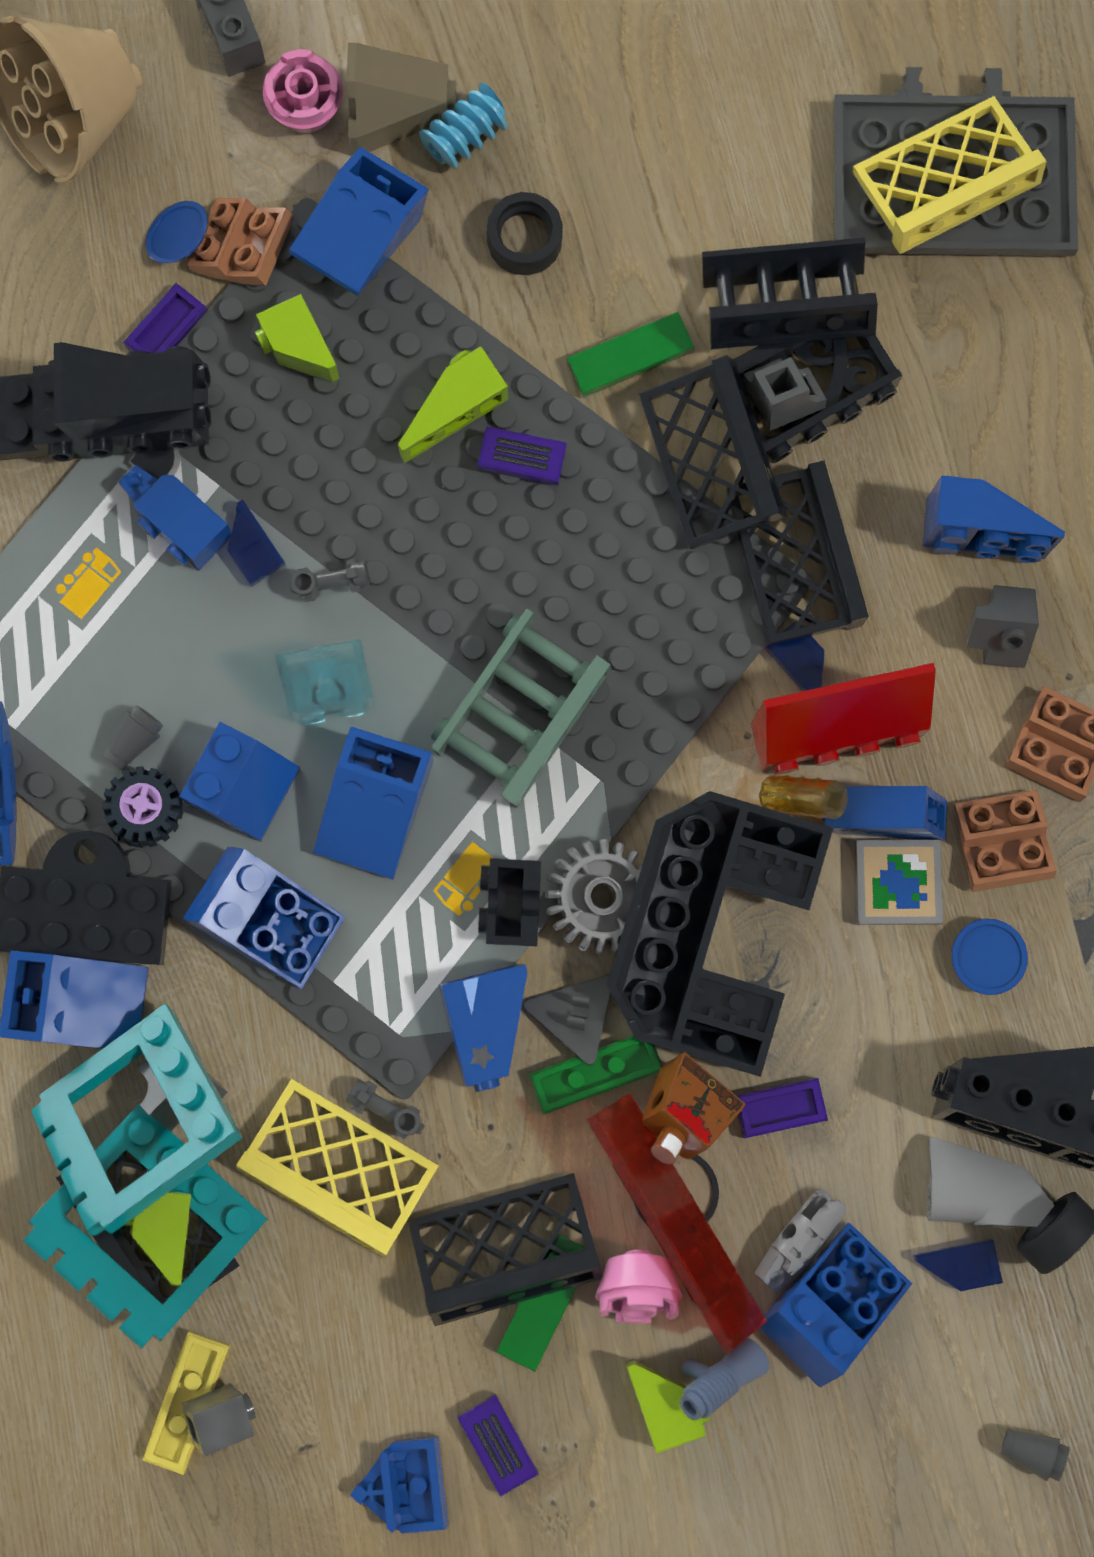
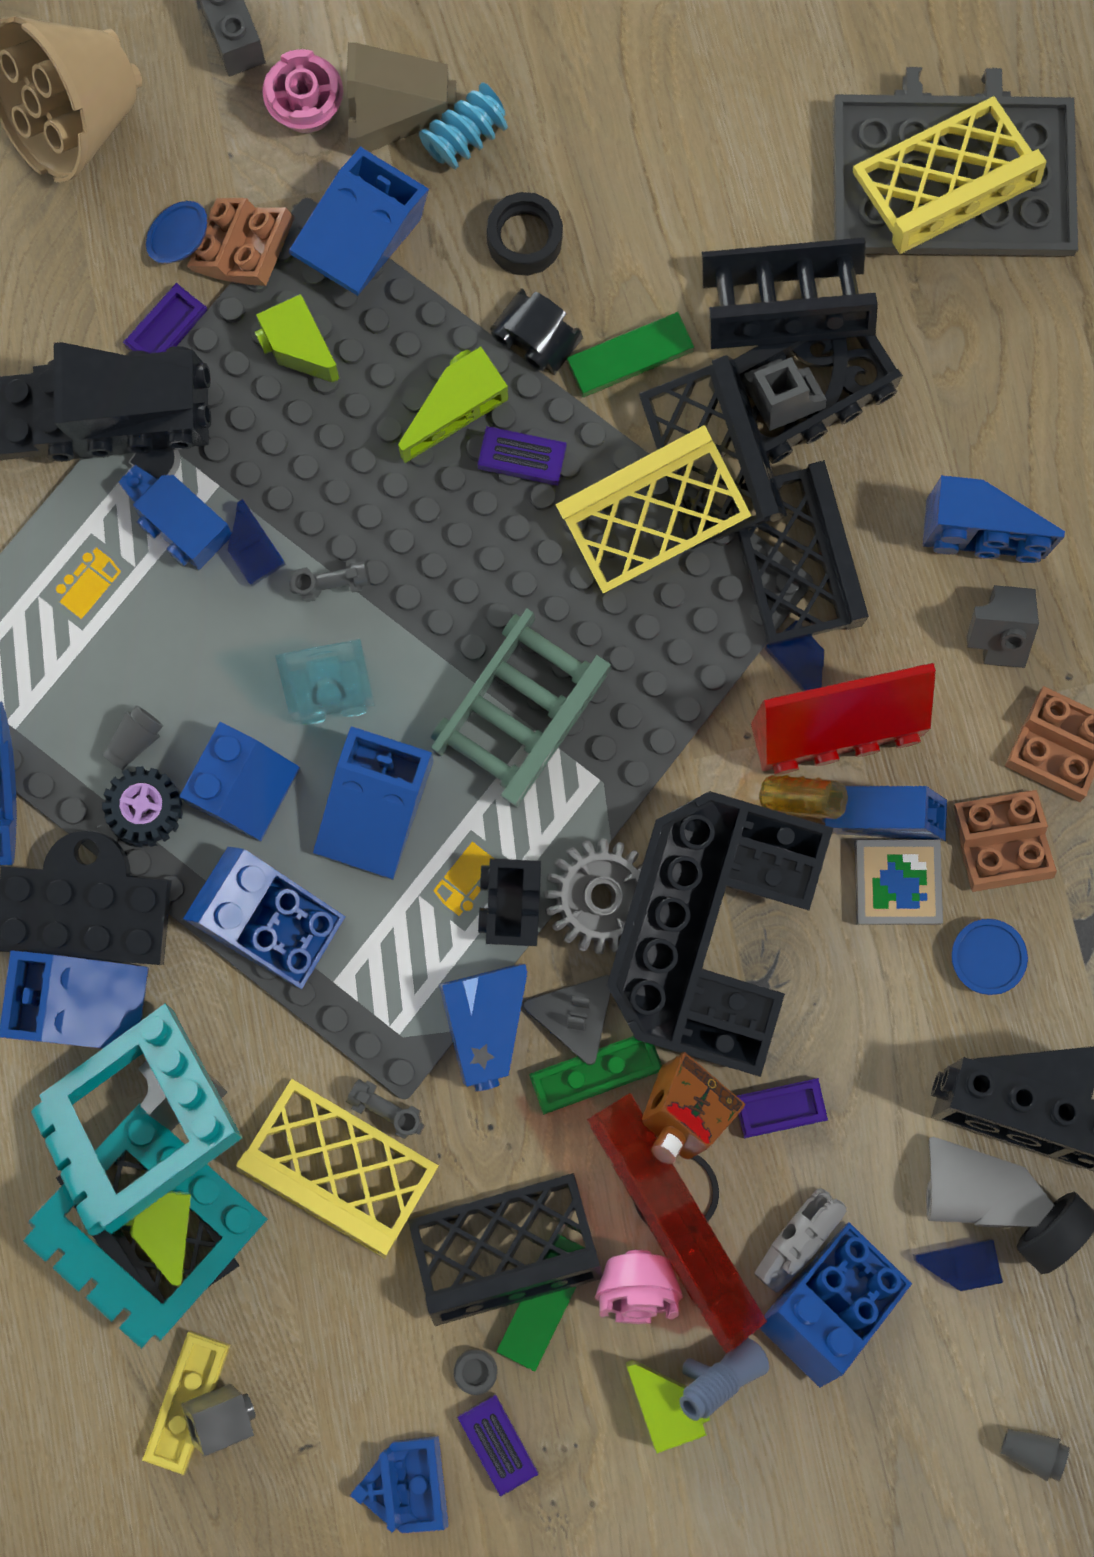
none -> dark grey tile [454,1348,498,1395]
none -> black cylinder [490,288,583,375]
none -> light yellow fence [555,425,752,594]

